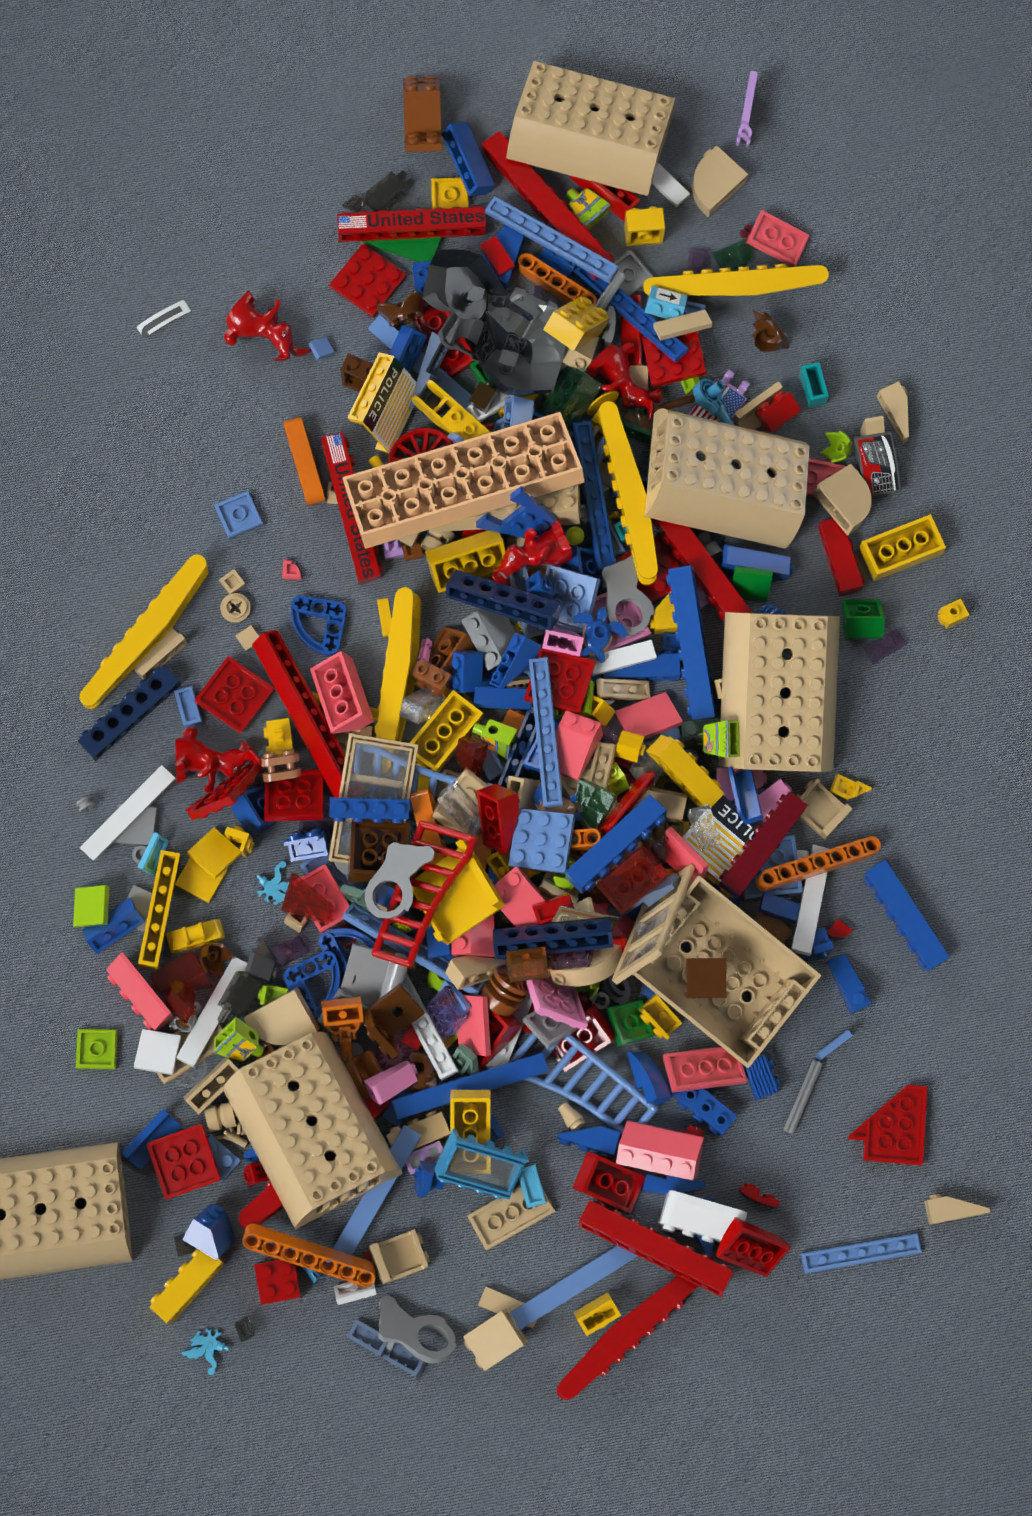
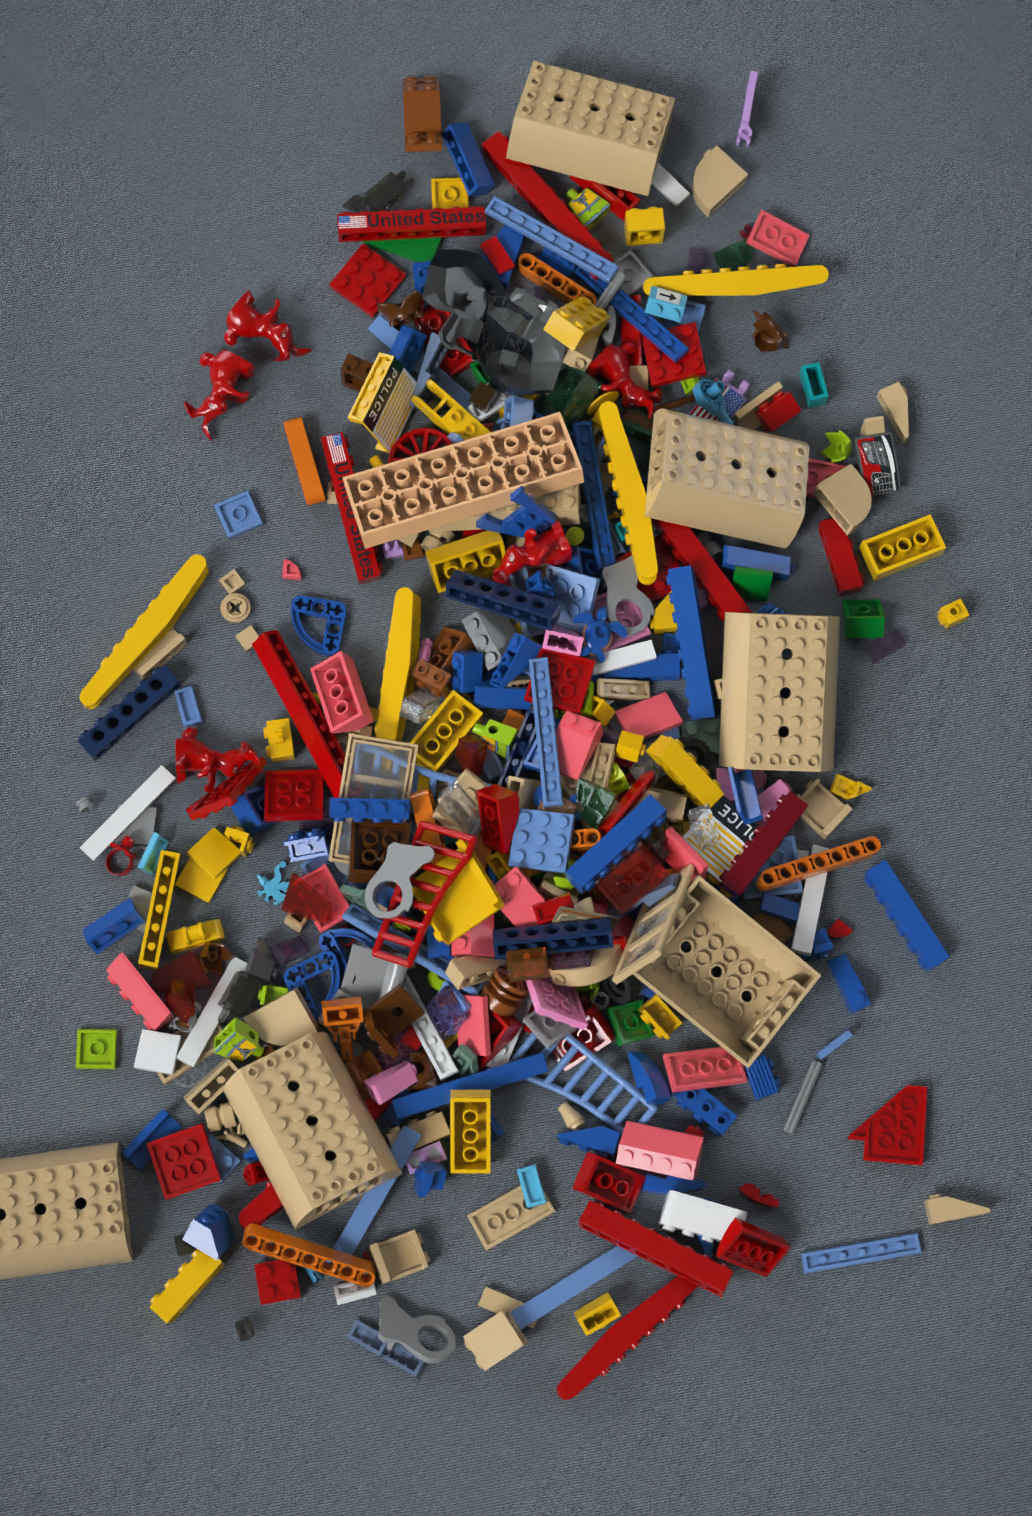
lime tile [73,885,110,928] -> none
sticker [137,300,191,338] -> none
medium azure piece [181,1329,229,1375] -> none
red plate [194,656,275,735] -> none
nougat brick [260,749,302,782] -> none
medium blue tile [309,337,334,360] -> none
yellow piece [377,598,392,638] -> none
window [434,1129,529,1200] -> none
tan tile [653,310,712,341] -> none
reddish brown tile [686,958,727,998] -> none
lime torso [696,720,740,757] -> none
none -> red piece [106,836,138,876]
none -> red animal [184,350,255,441]

